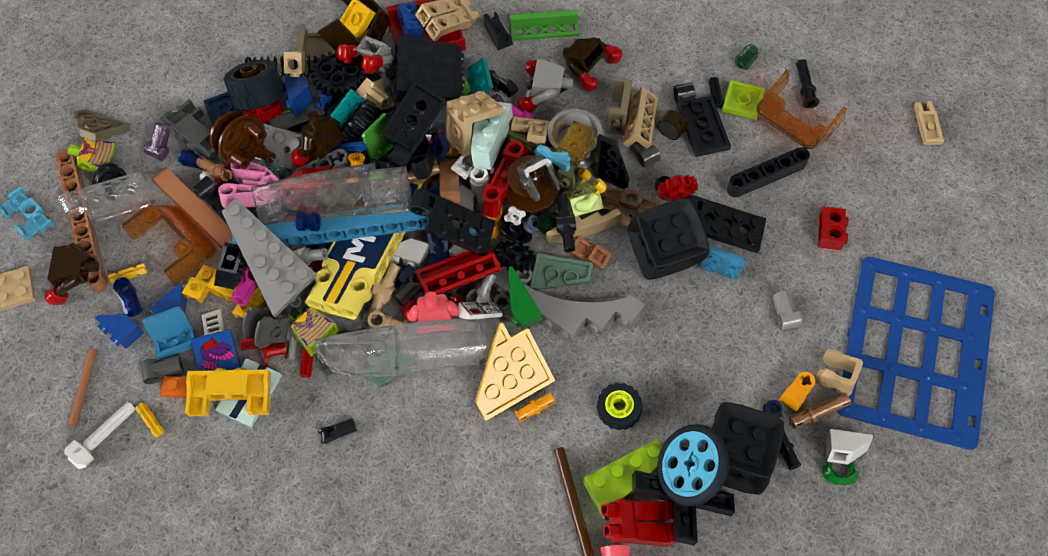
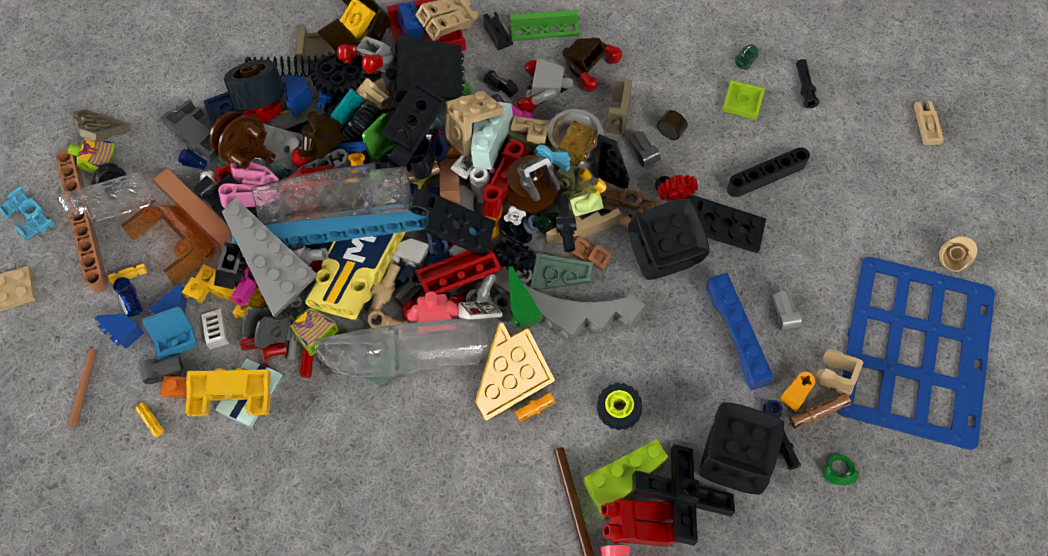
dark brown torso [45,243,99,306] -> none
white piece [64,401,136,469] -> none
clear purple piece [144,122,172,161] -> none
tile [190,329,241,371] -> none
medium nougat pin [196,156,232,181] -> none
tan brick [284,51,305,77] -> none
clear blue wheel [295,212,321,231] -> none
black bar [318,418,357,444] -> none
teal bracket [467,58,493,94] -> none
tan fence [622,86,658,149] -> none
wedge [657,424,729,506] -> none
black hinge [673,82,731,157] -> none
dark azure bracket [701,245,746,280] -> none
black axle [709,77,724,108] -> none
clear orange windscreen [756,69,847,149] -> none
red brick [818,206,849,250] -> none
white slope [826,429,873,464] -> none
none -> blue arch [706,273,774,391]
none -> tan piece [939,236,978,272]

